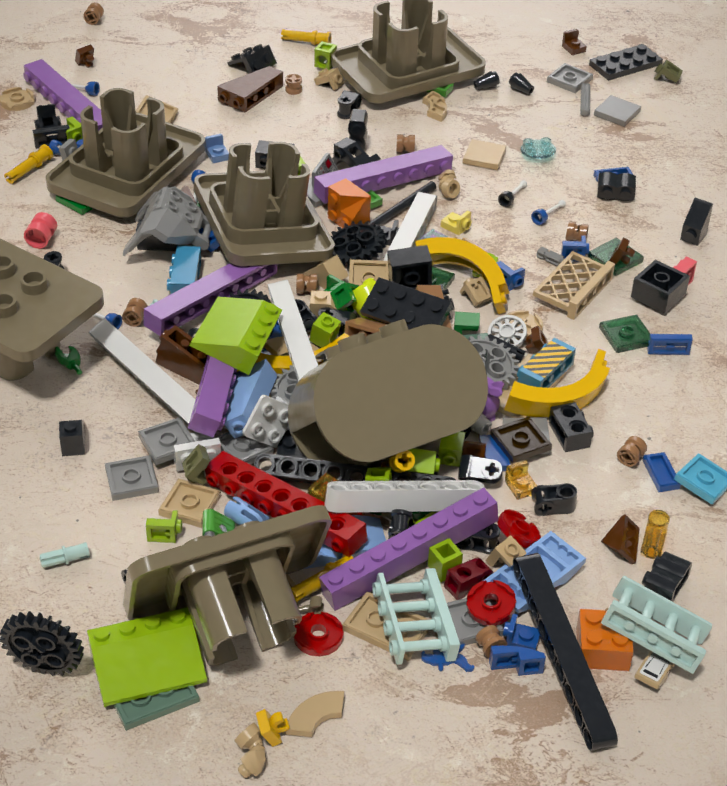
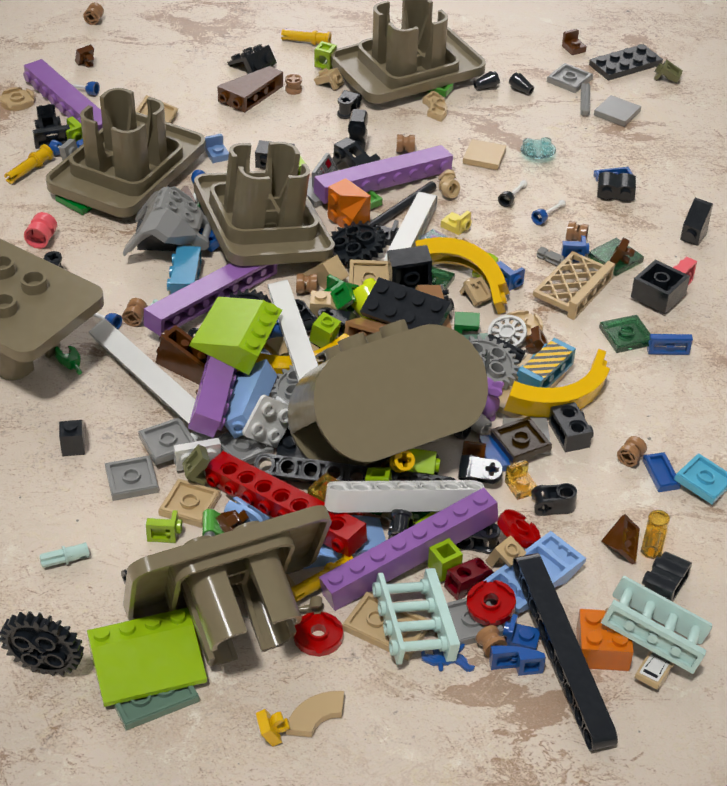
tan arm [234,723,266,778] -> none
lime brick [439,432,465,467] -> none
none -> reddish brown tile [216,510,249,533]

